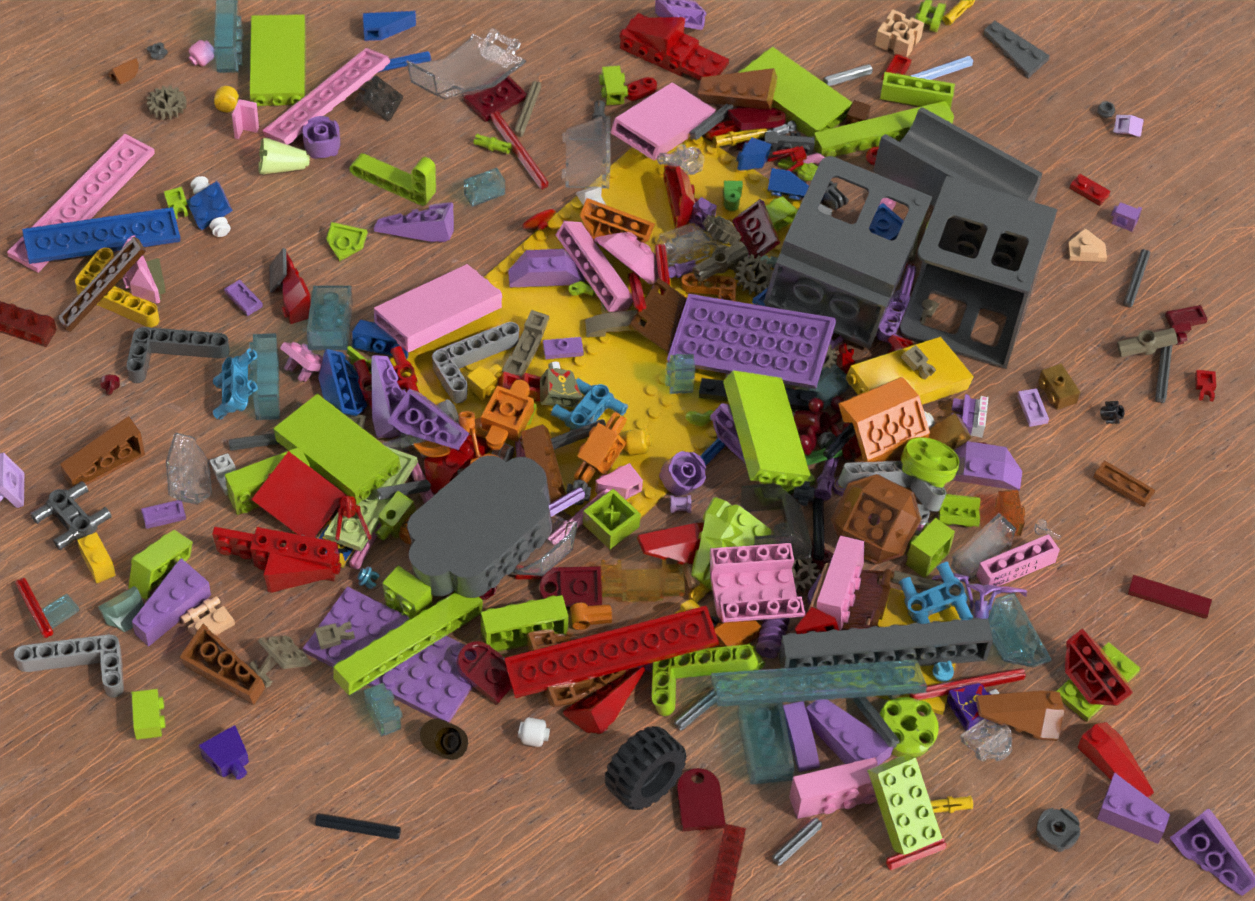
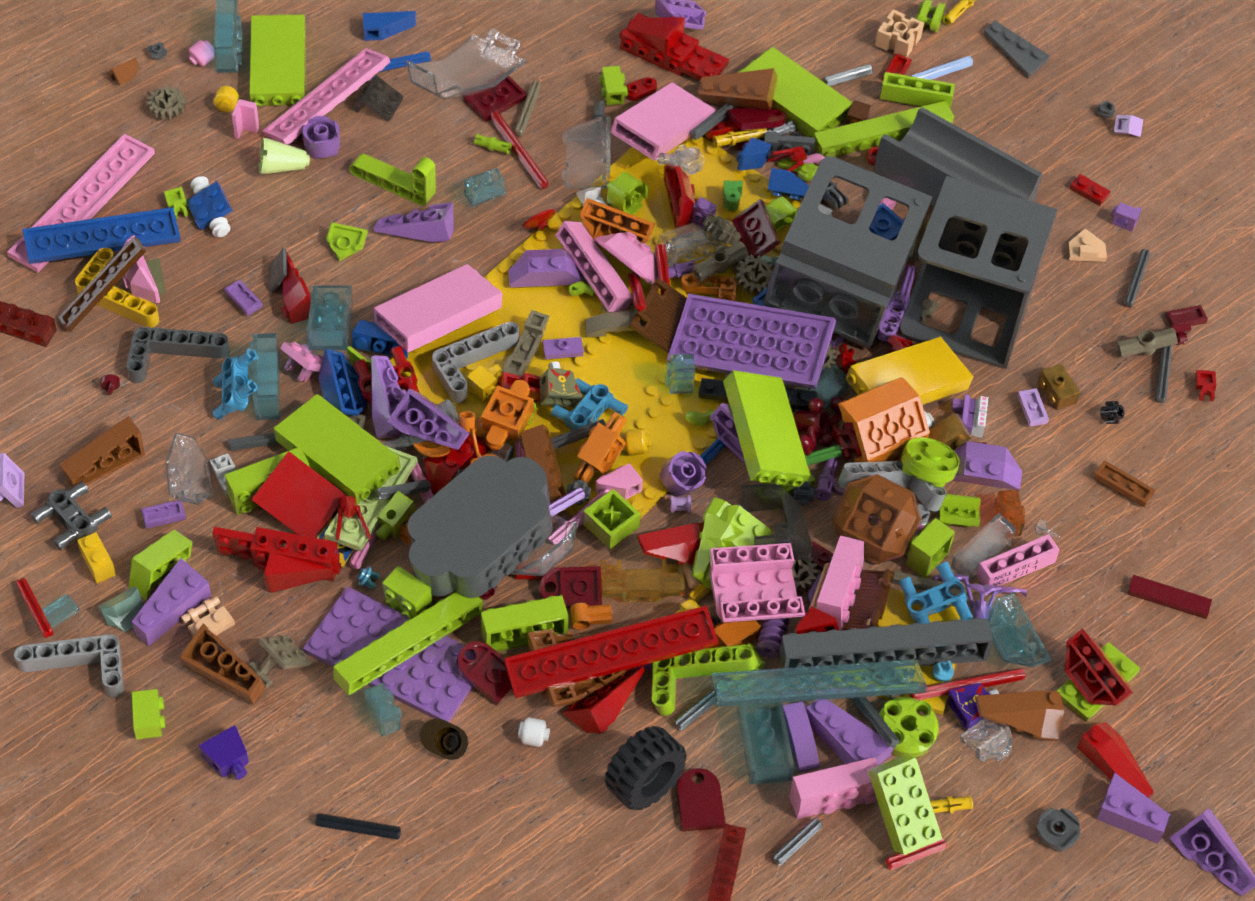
dark tan plate [315,622,355,650] -> none
black axle [813,497,825,560] -> none
dark grey plate [818,432,836,449] -> none
black axle [823,422,856,460] -> none
dark tan plate [901,345,936,380] -> none
none -> lime brick [606,171,648,215]

